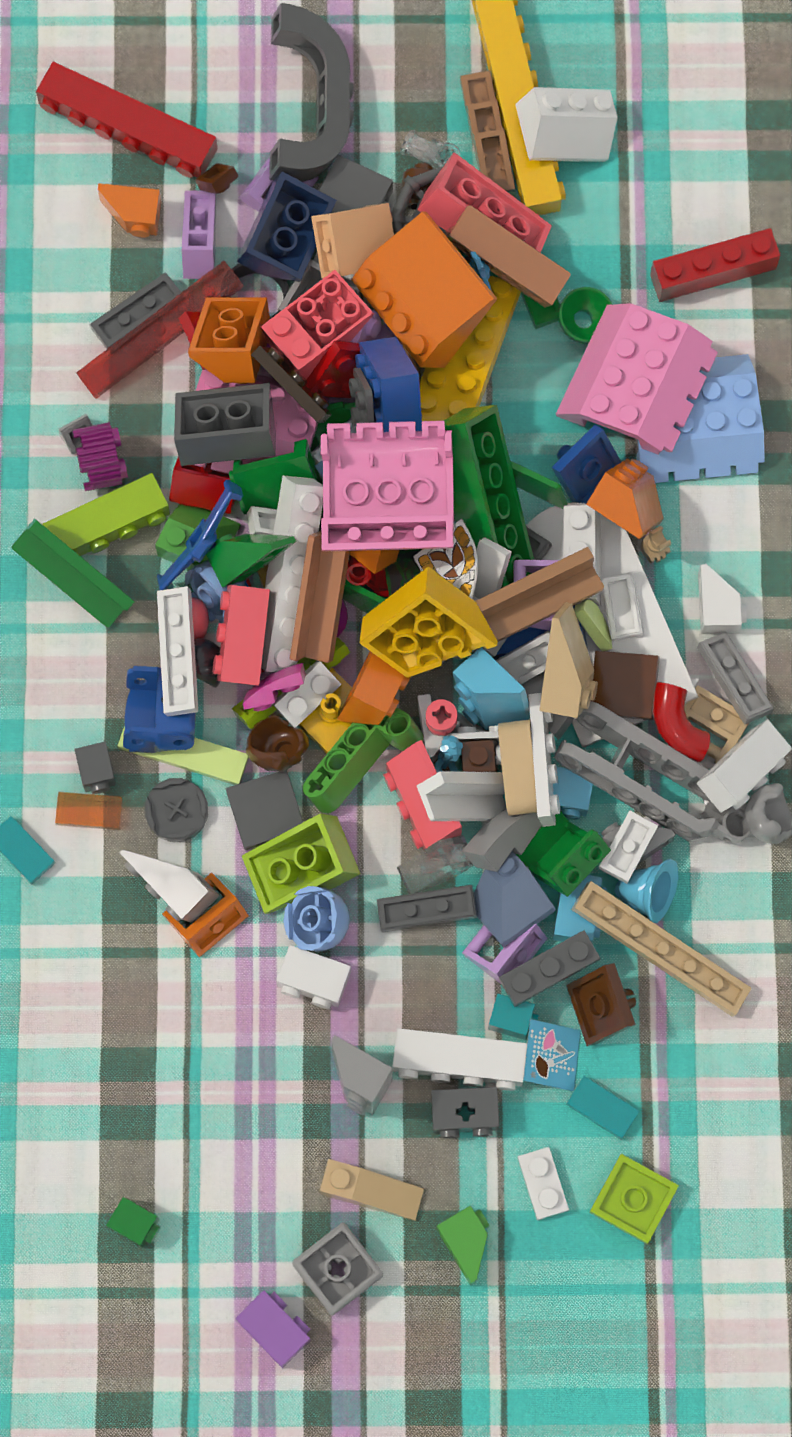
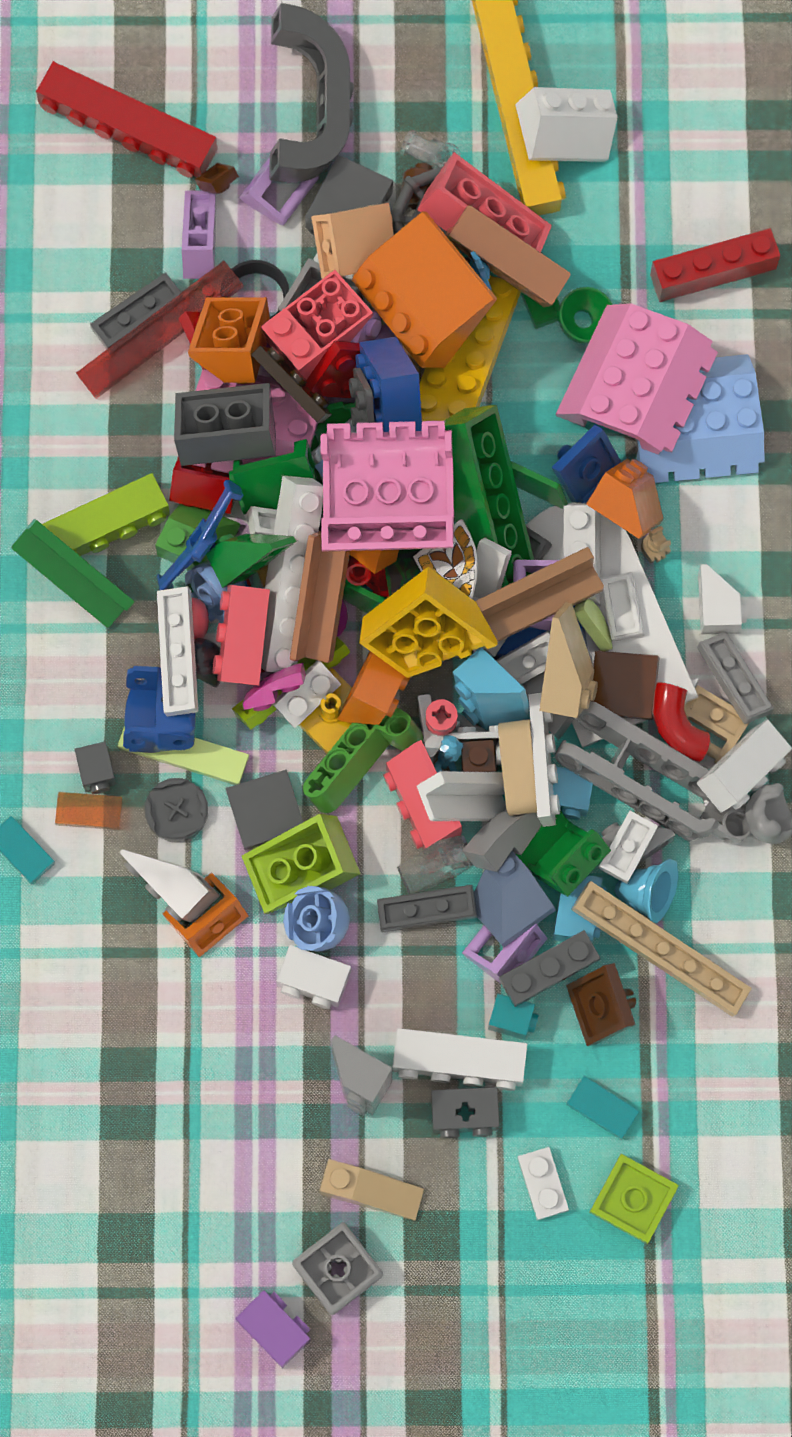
light grey slope [59,414,92,455] -> none
magenta brick [72,422,128,492] -> none
orange slope [98,183,162,238] -> none
green brick [106,1197,161,1248] -> none
dark blue slope [236,172,337,282] -> none
reddish brown hair [246,714,309,773] -> none
bright green slope [436,1205,489,1286] -> none
medium nougat slope [459,70,515,191] -> none
medium azure sticker [523,1019,580,1091] -> none

